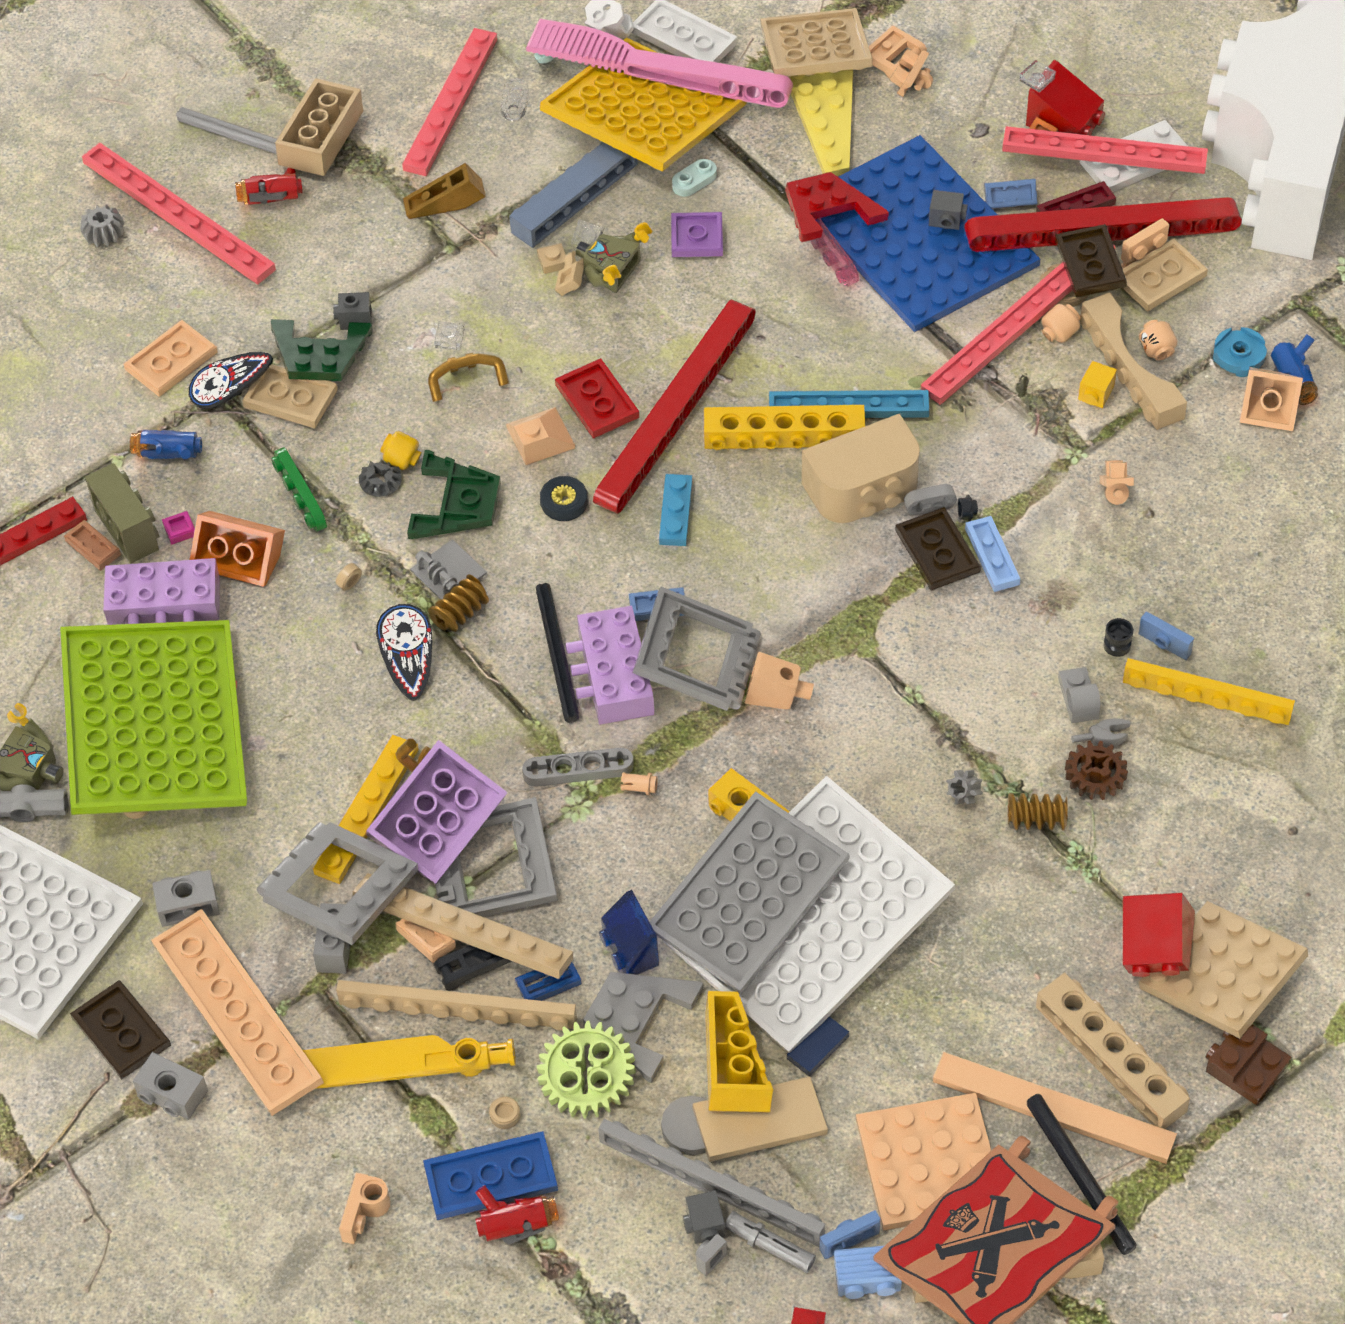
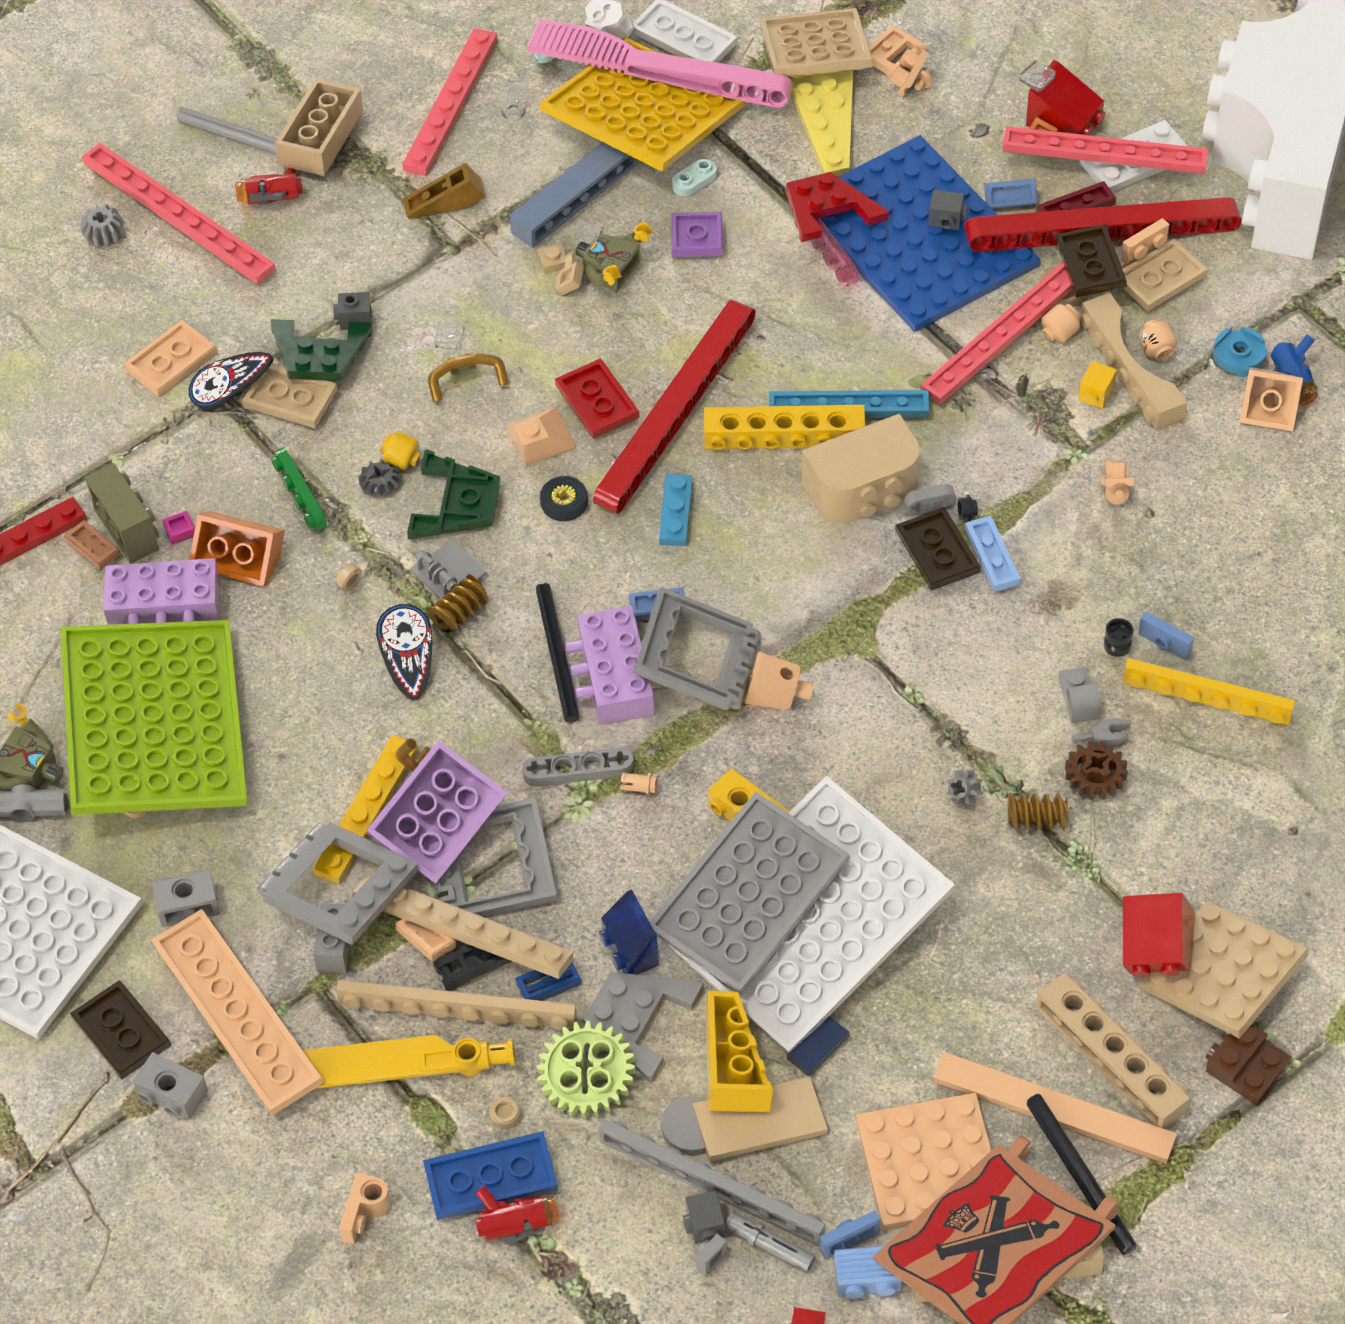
blue piece [130,430,202,459] -> none

